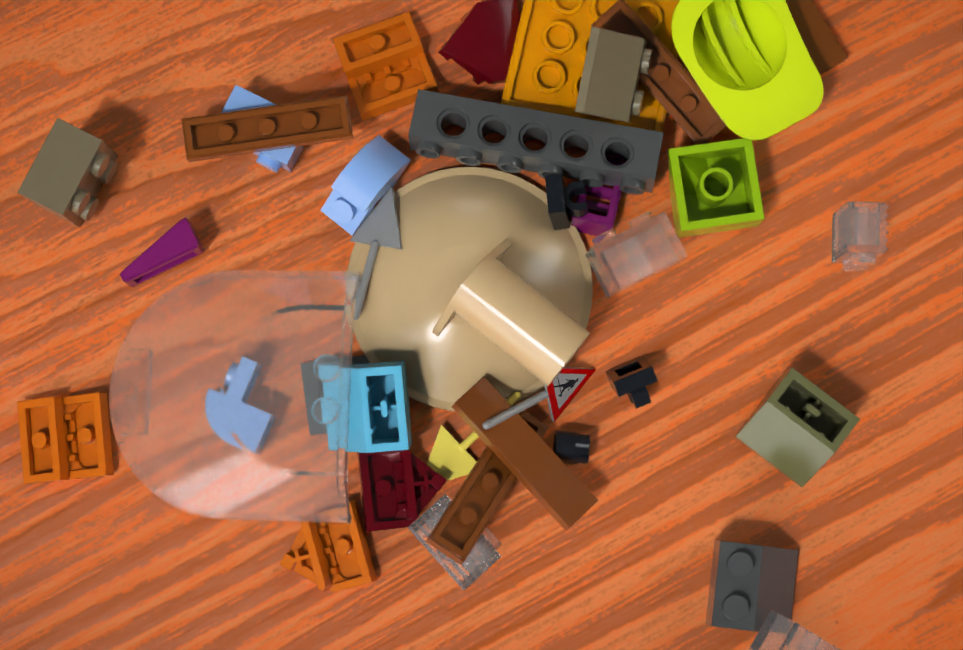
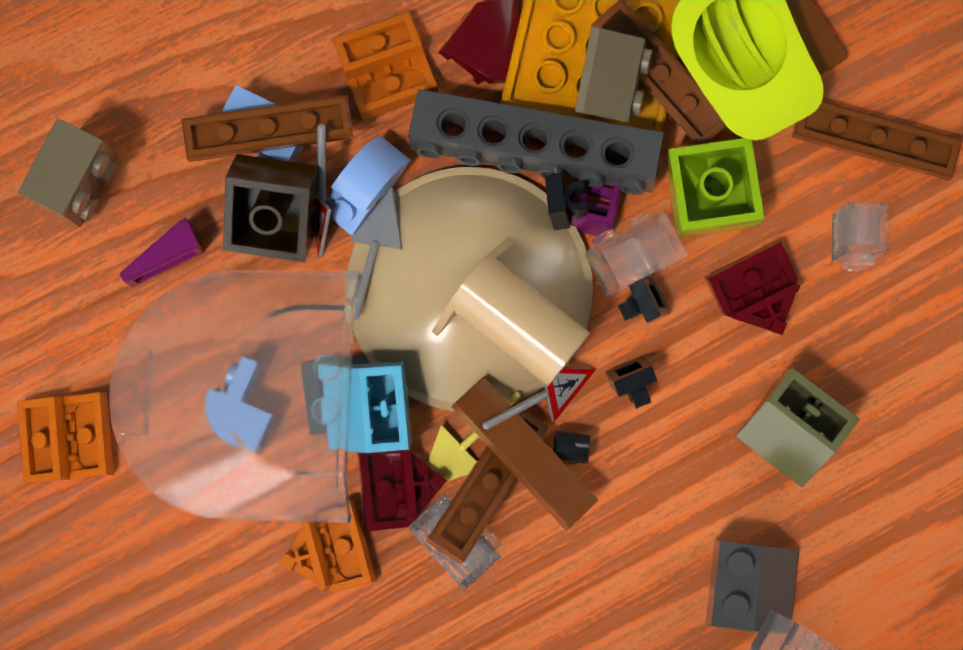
none -> dark brown brick [223,154,319,262]
none -> light grey piece [315,124,331,257]
none -> black tile [618,277,671,323]
none -> dark red slope [704,241,800,335]
none -> dark orange tile [791,101,962,181]

